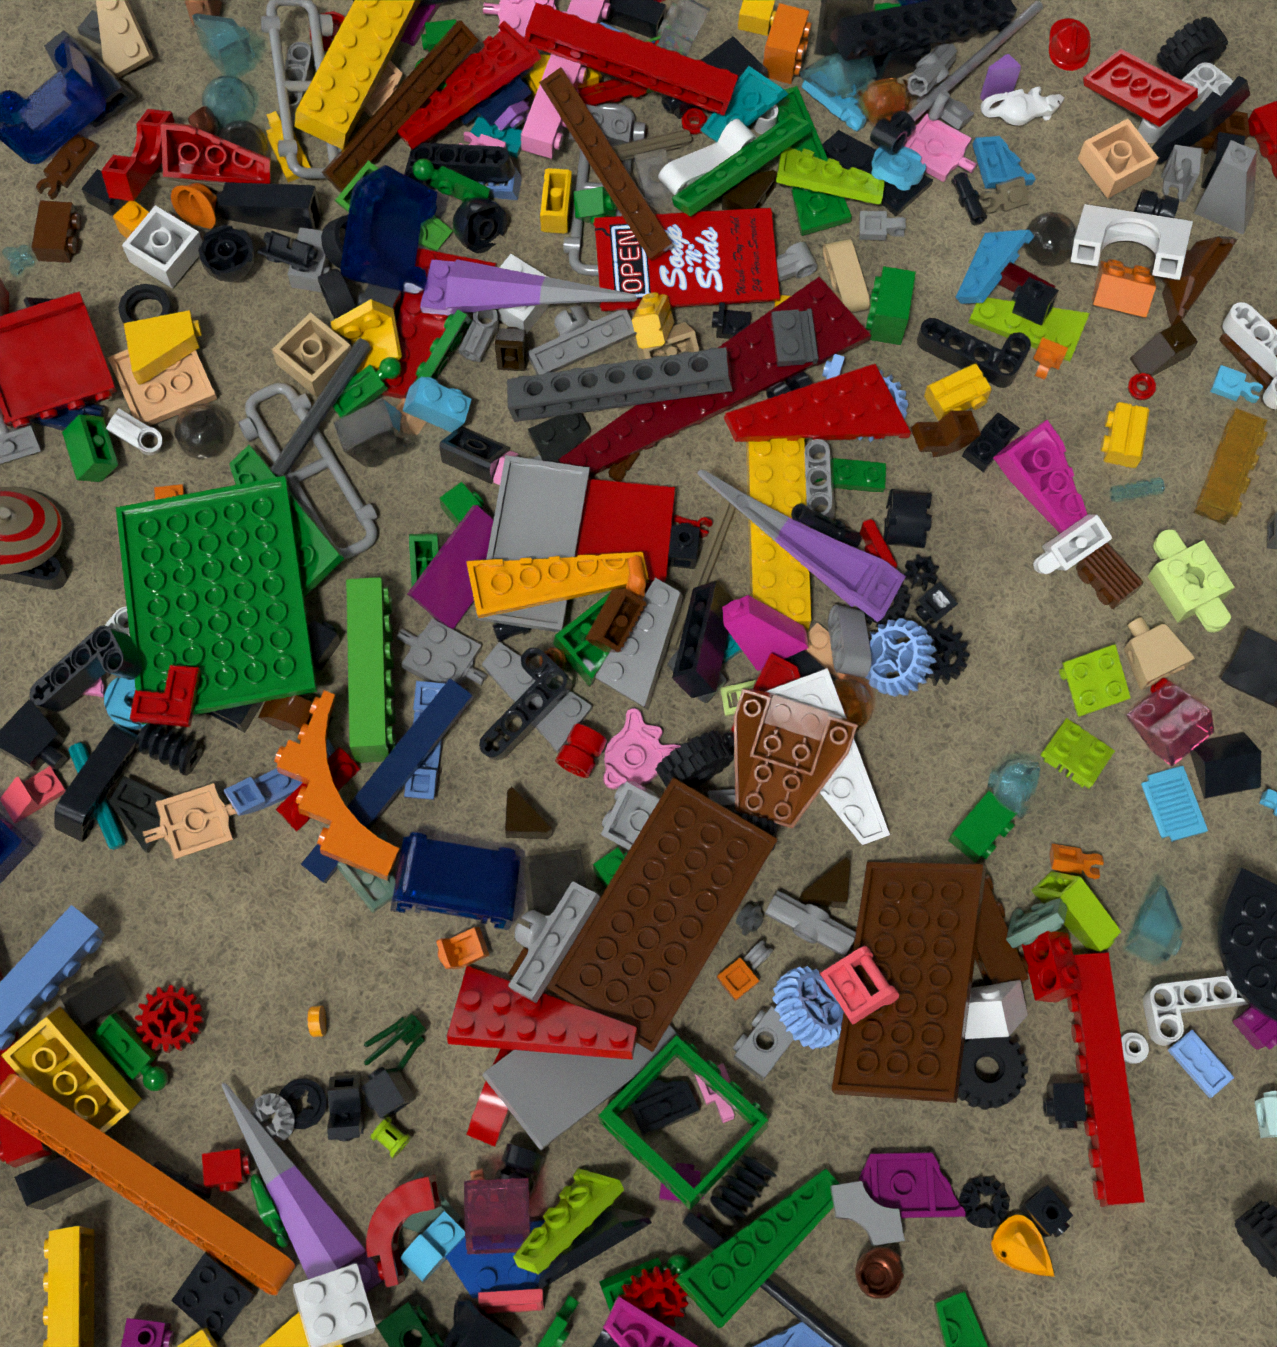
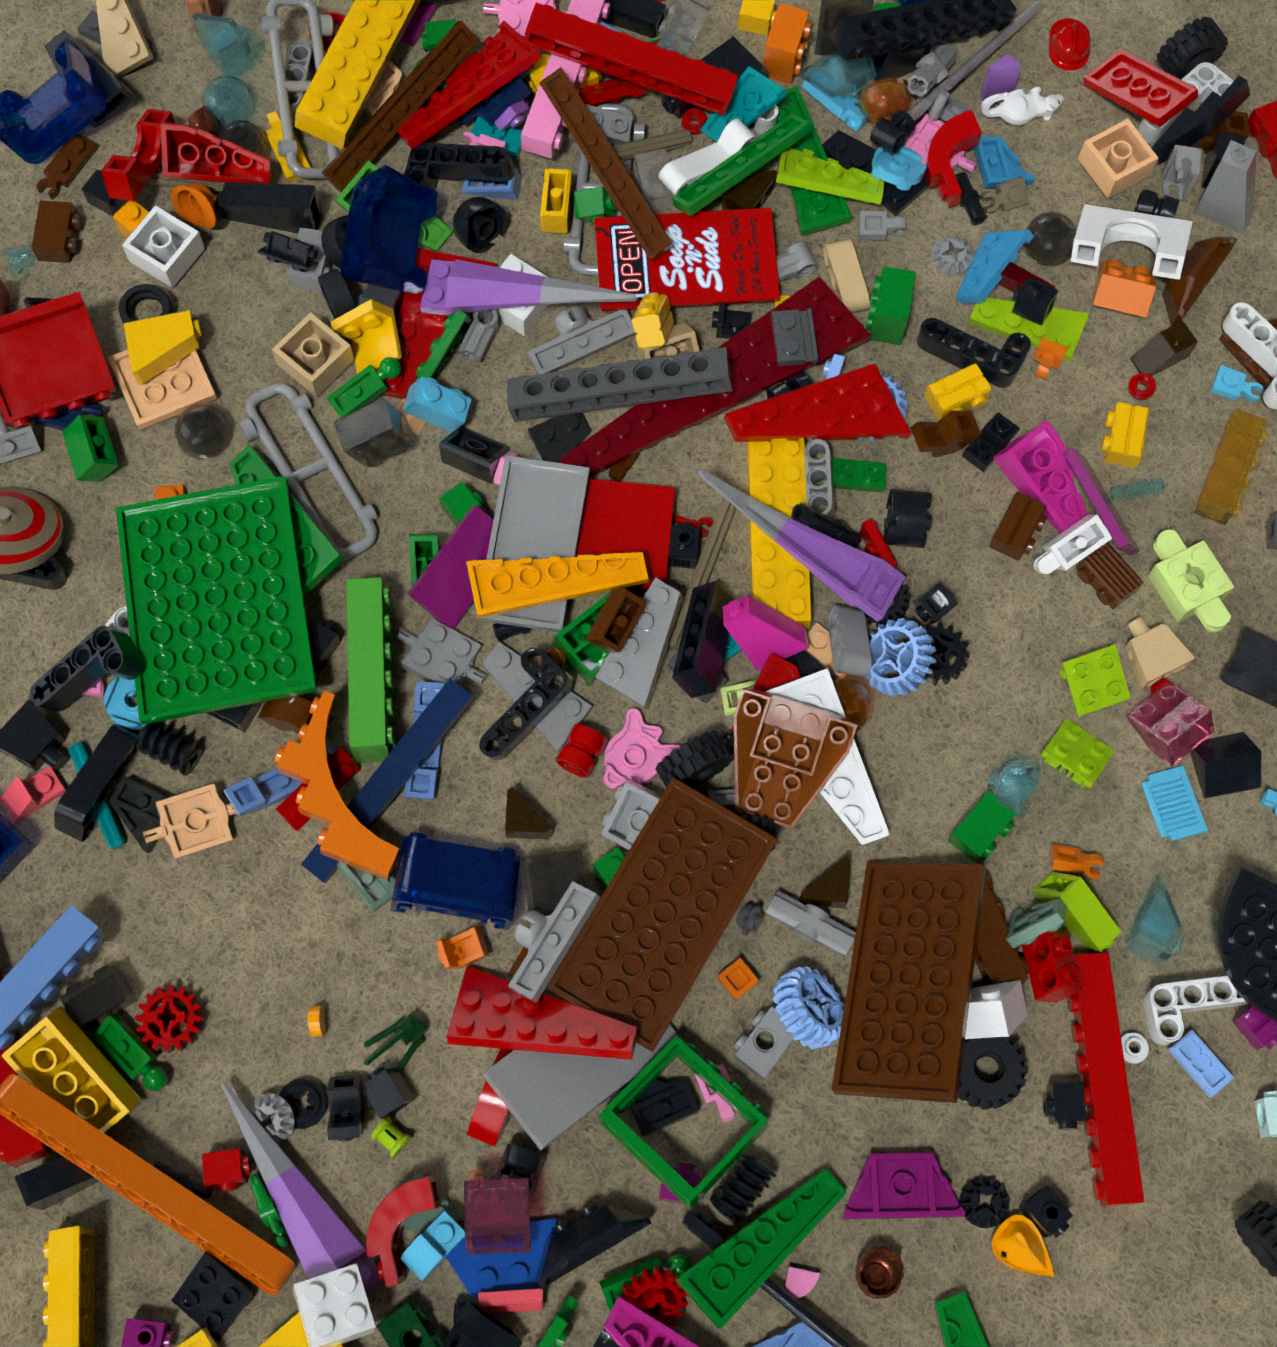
white piece [106,408,162,455] -> none
red tile [130,665,201,727] -> none
black cylinder [198,225,255,282] -> none
dark grey axle [271,338,371,477] -> none
green plate [413,158,490,202] -> none
dark brown slope [495,327,527,371] -> none
lime wing [513,1168,624,1274] -> none
orange arm [625,556,646,599] -> none
light grey bush [744,940,774,970] -> none
coral plate [820,946,899,1025] -> none
light grey tile [830,1181,905,1246] -> none
black gear [904,554,939,591] -> none
none -> bright pink tile [784,1267,820,1299]
none -> red arch [925,110,982,208]
none -> light grey gear [930,235,974,275]
none -> reddish brown brick [989,492,1048,561]
none -> magenta tile [1064,448,1140,556]

